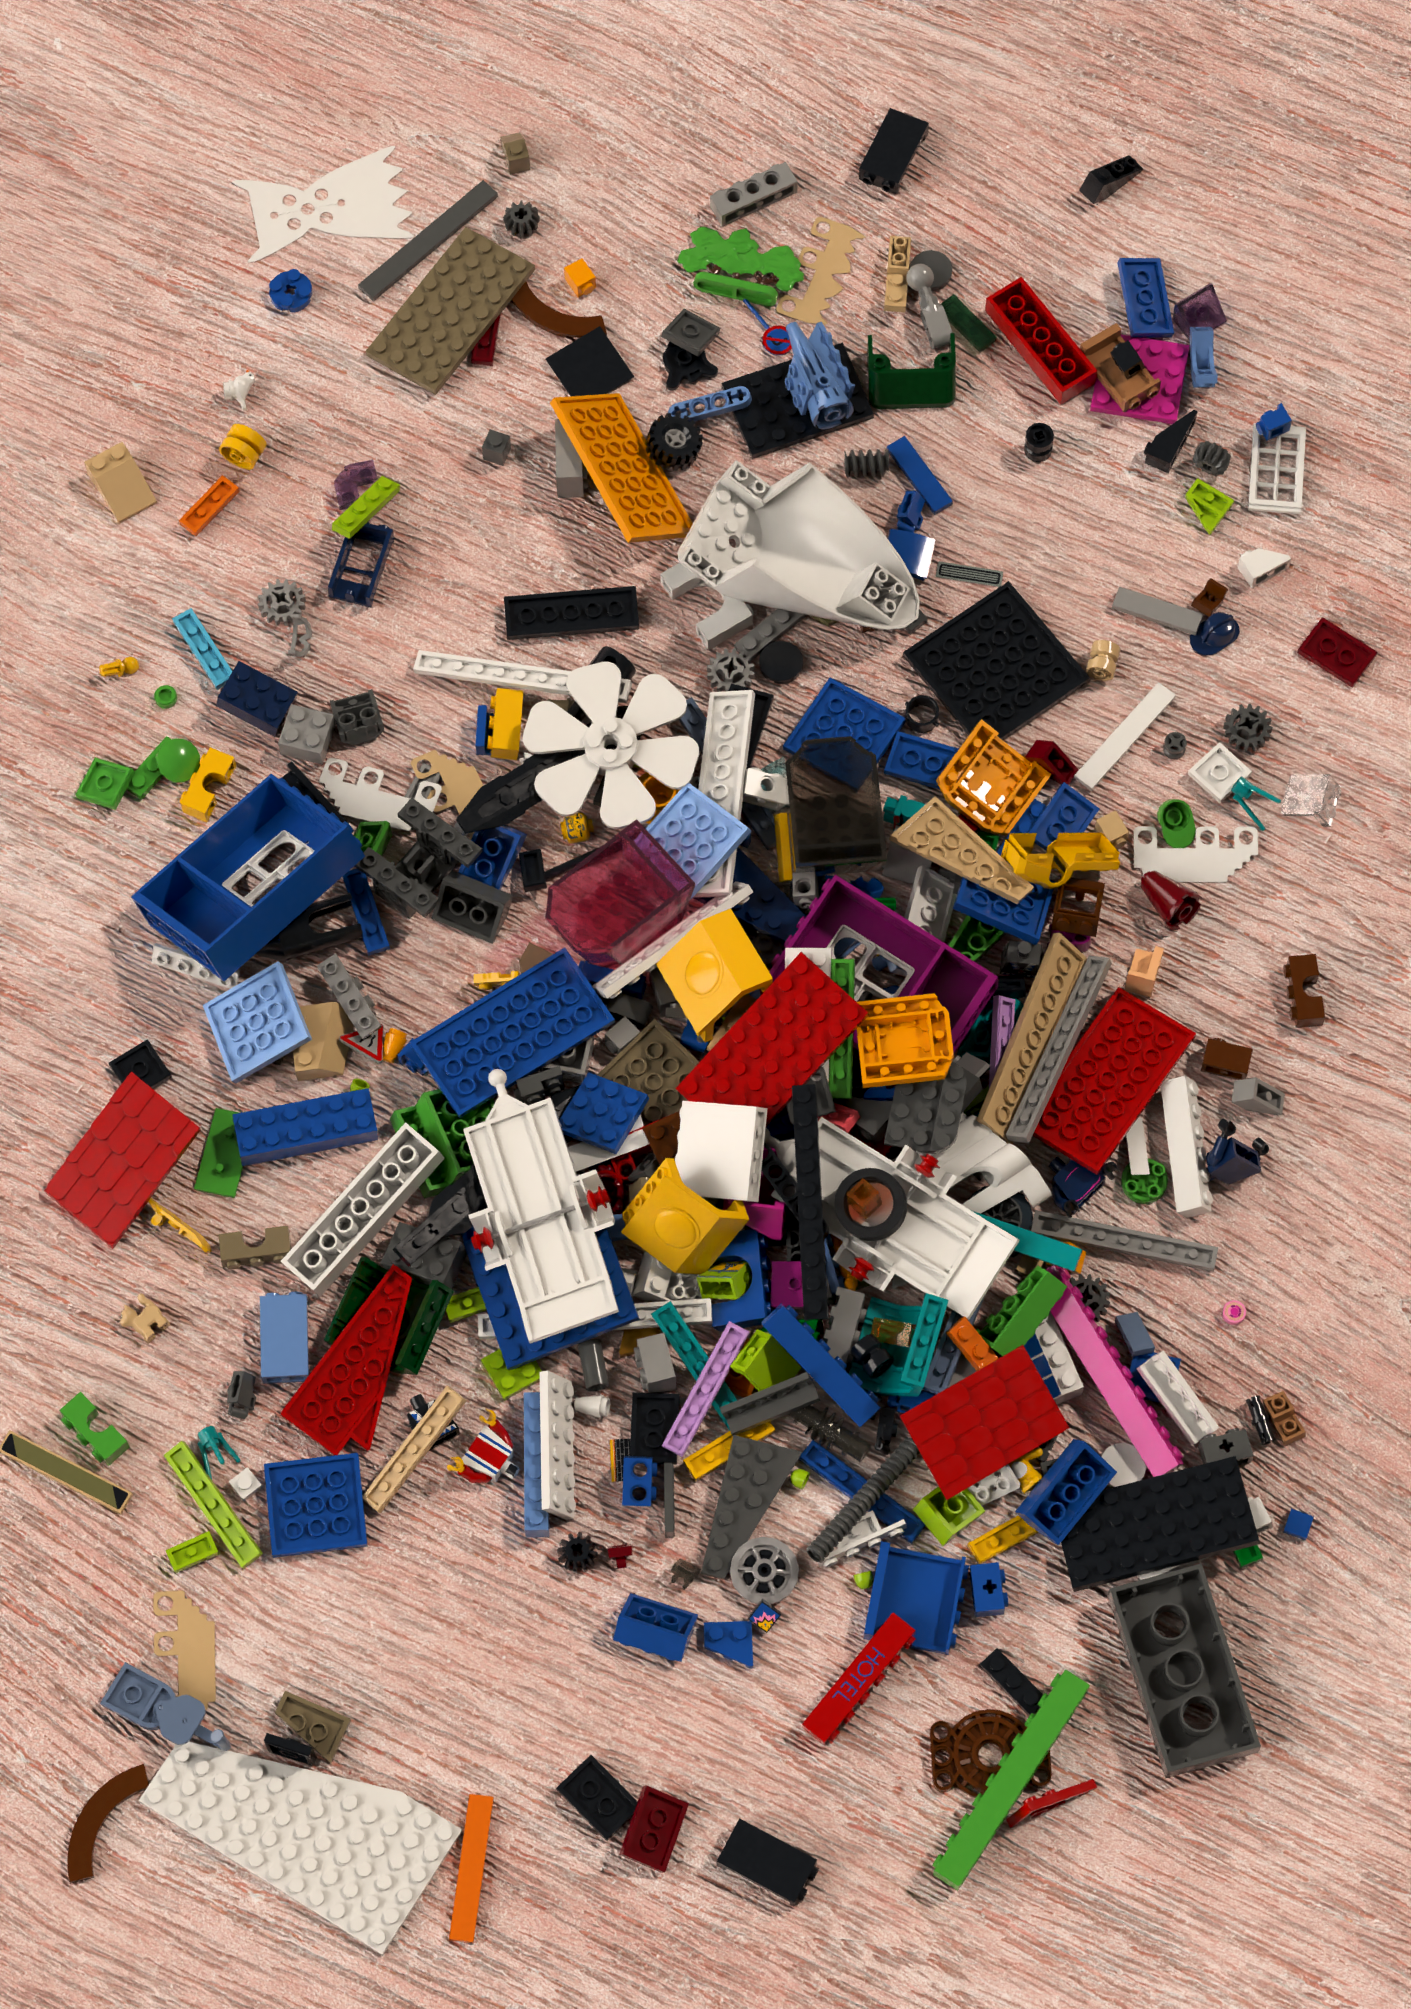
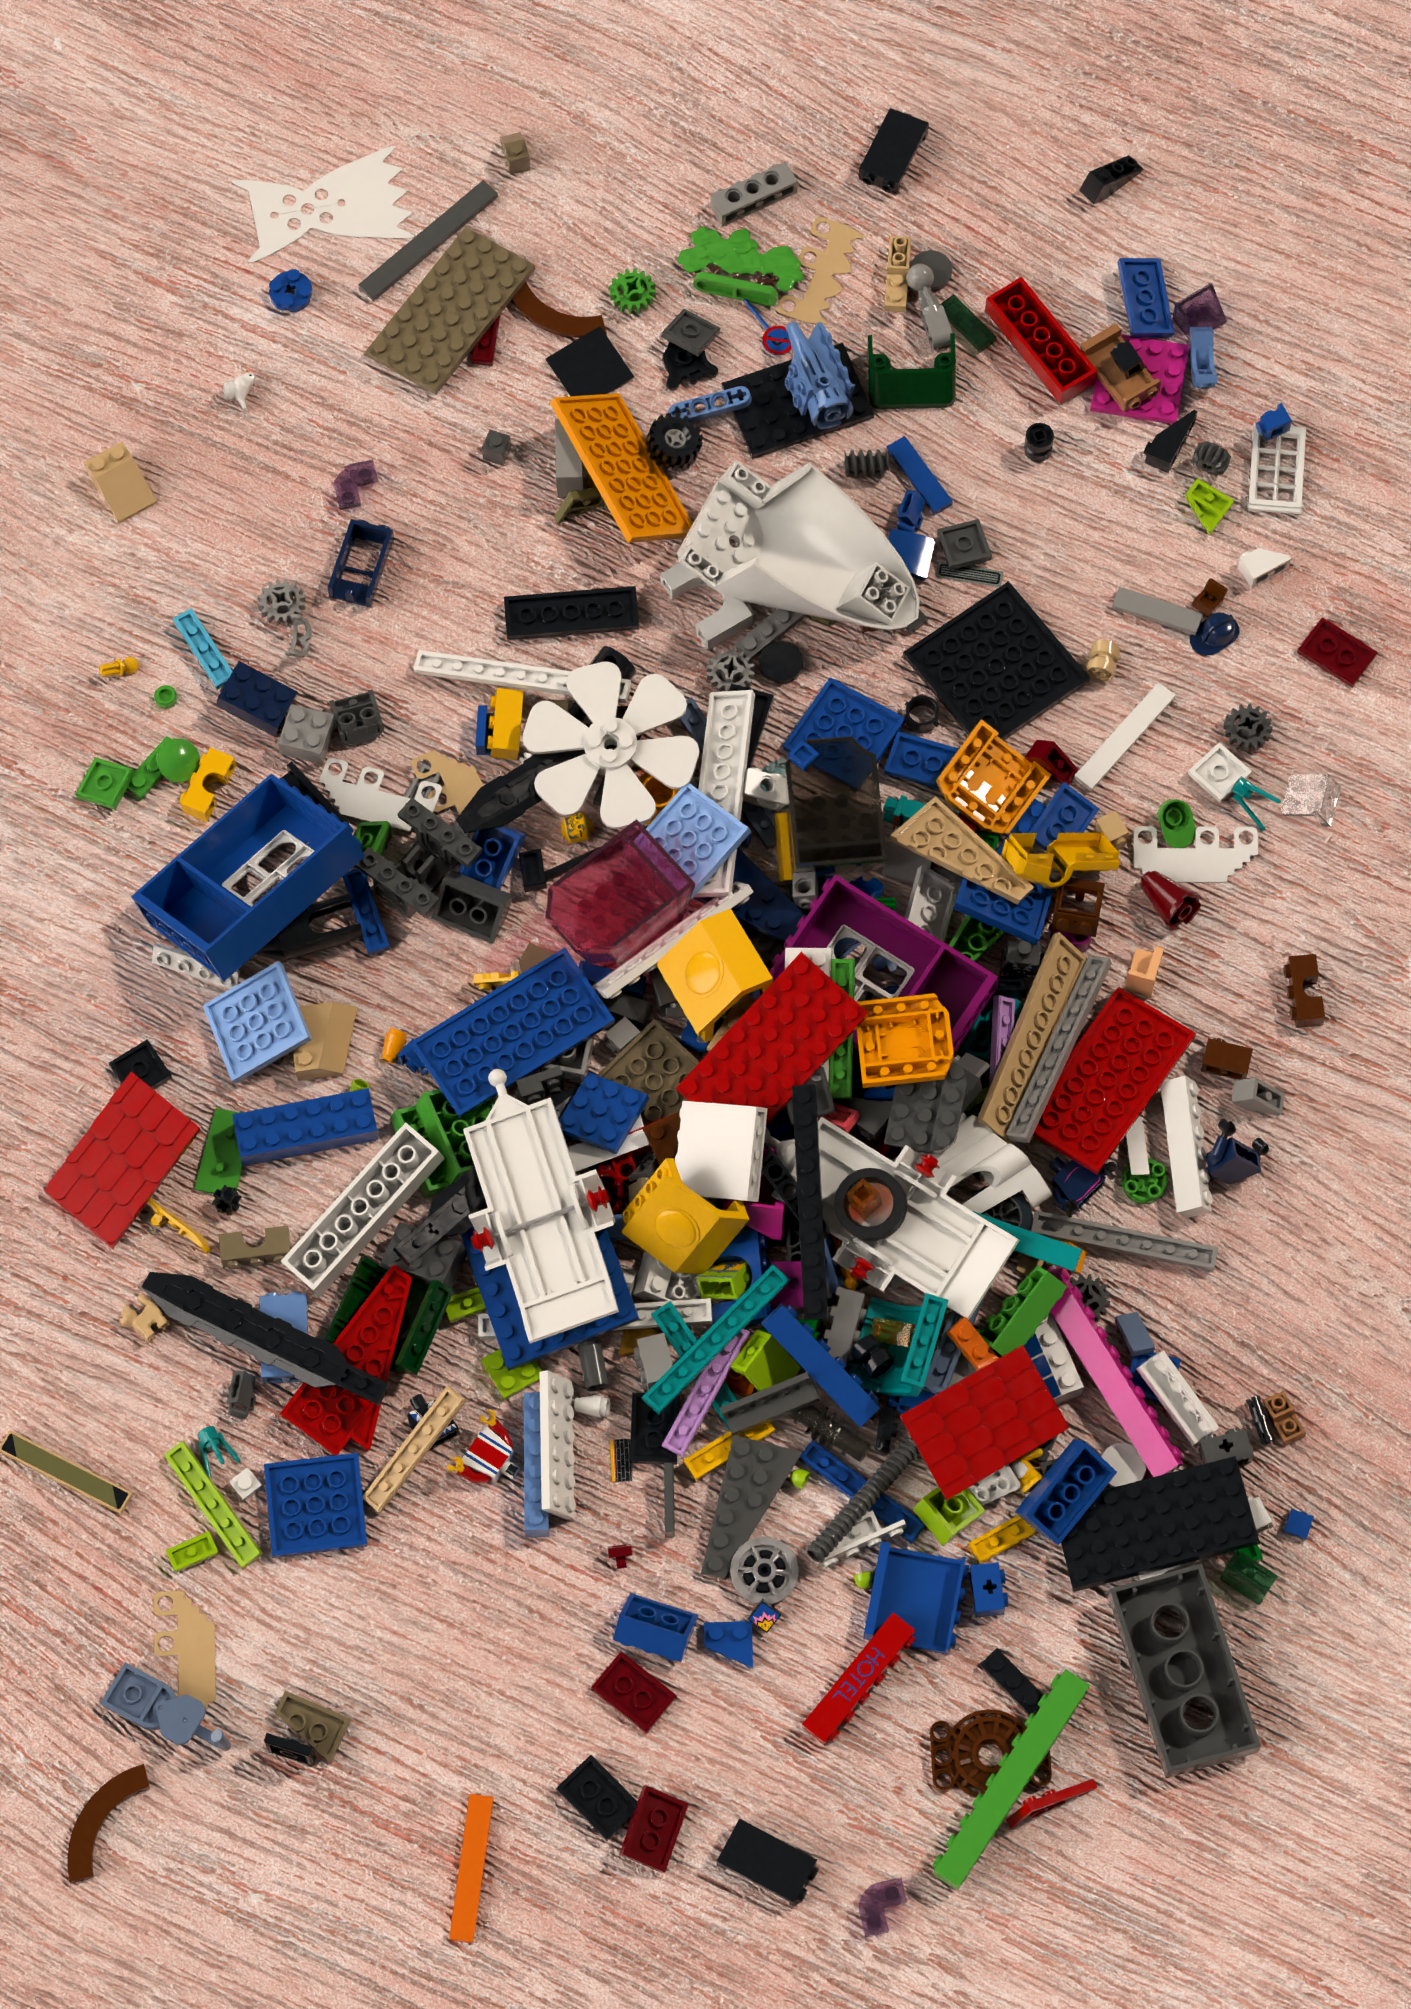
bright green arch [59,1392,130,1466] -> none
white wing [139,1742,463,1956] -> none
orange plate [179,475,240,536] -> none
yellow wheel [219,424,267,470] -> none
light grey bracket [317,953,382,1039] -> none
lime plate [332,476,400,539] -> none
piece [339,1023,384,1064] -> none
dark grey gear [503,200,540,238] -> none
black gear [557,1532,598,1574] -> none
light orange brick [564,258,596,298] -> none
blue brick [622,1456,657,1506] -> none
clear smoke tile [671,1558,701,1590] -> none
dark grey wheel [1163,732,1187,759] -> none
tile [1222,1300,1246,1325] -> none
none -> black plate [141,1272,390,1406]
none -> black gear [212,1185,242,1216]
none -> olive wing [554,487,604,524]
none -> dark red tile [591,1651,677,1734]
none -> bright green gear [609,268,656,314]
none -> teal tile [642,1264,790,1415]
none -> blue tile [787,740,820,772]
none -> clear purple plate [859,1877,907,1938]
none -> dark grey plate [937,519,992,571]
none -> clear green panel [1220,1550,1278,1605]

